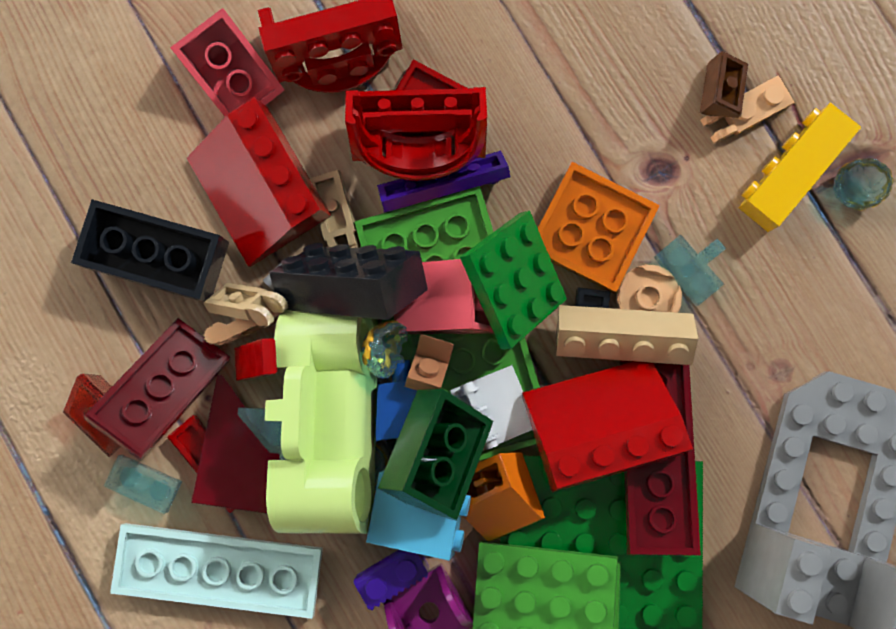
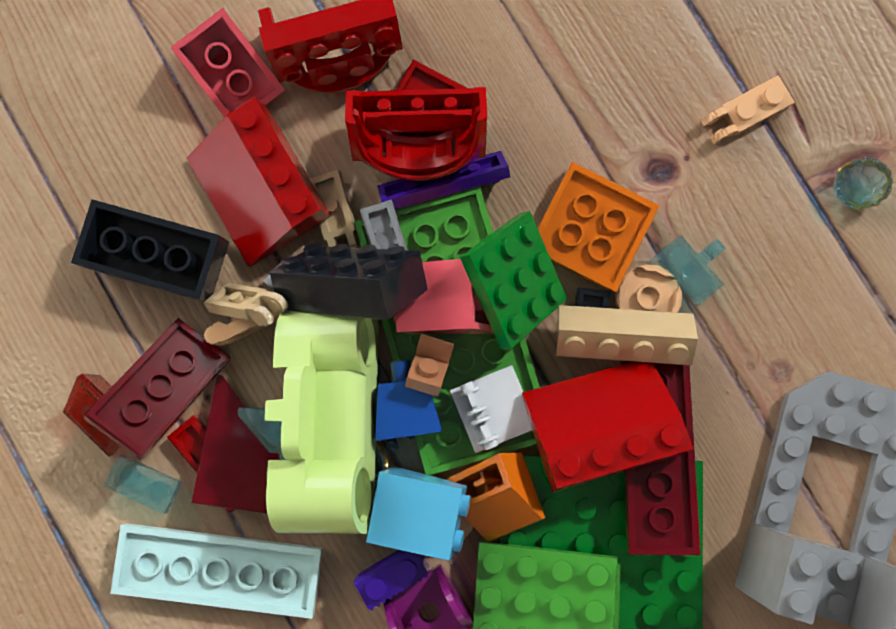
red tile [234,338,277,381] -> none
clear light blue hair [362,321,408,379] -> none
dark green slope [378,389,494,521] -> none
reddish brown slope [700,51,748,118] -> none
yellow brick [738,102,861,232] -> none
none -> light grey plate [359,200,407,250]

